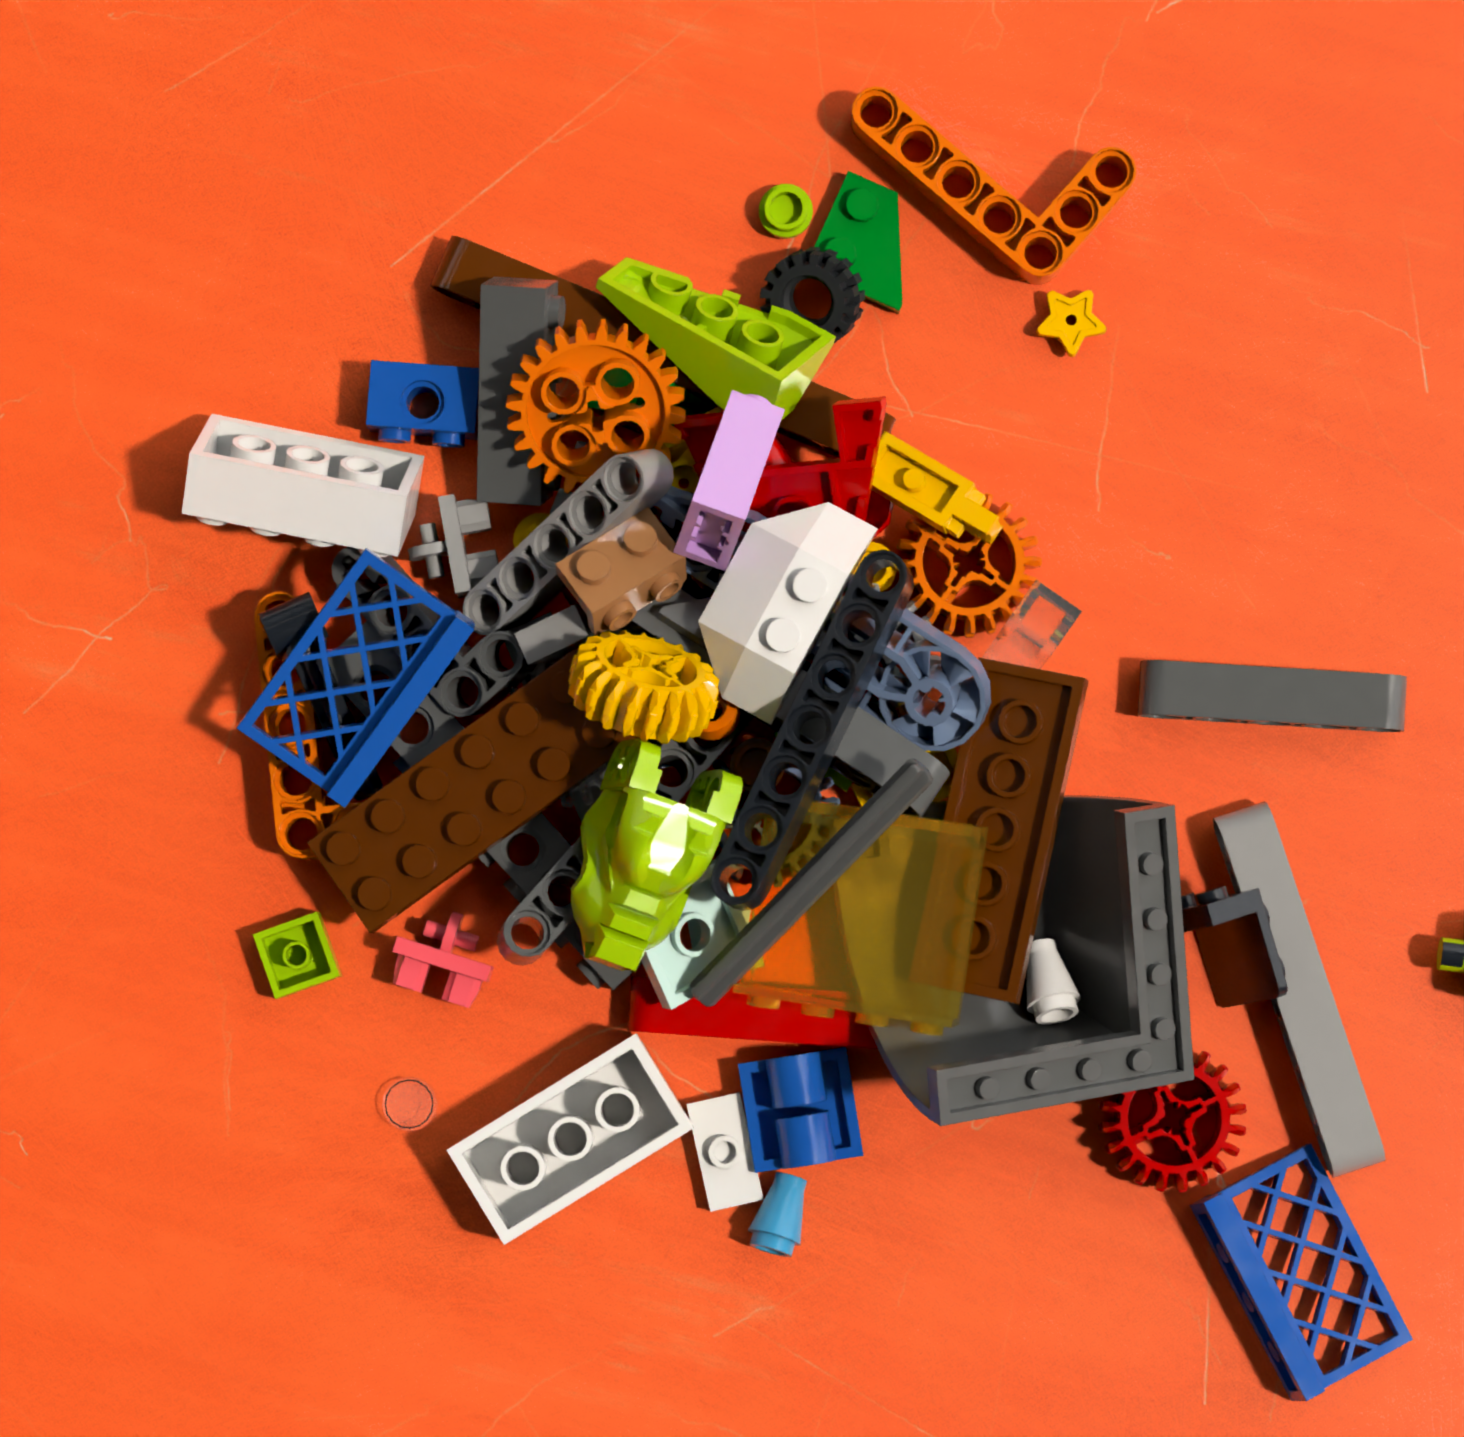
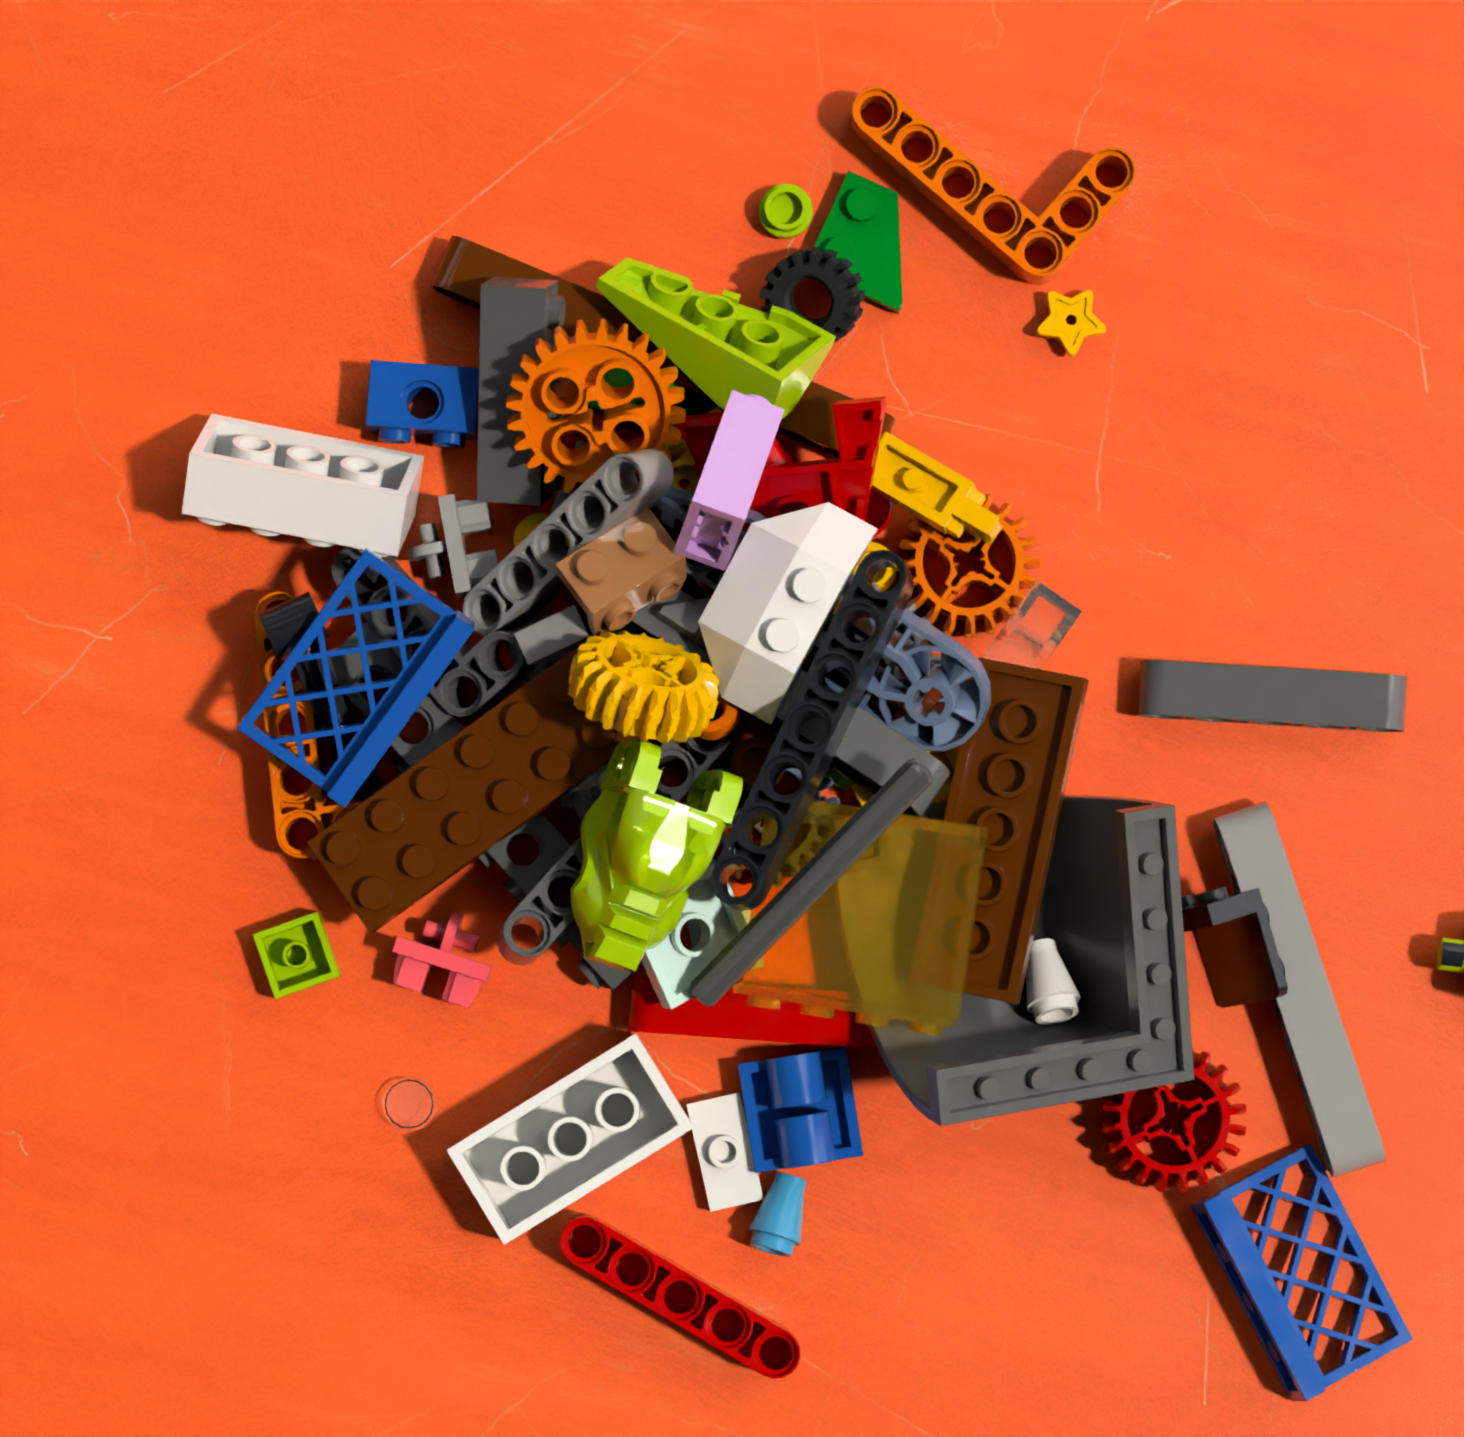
none -> red beam [560,1215,801,1379]

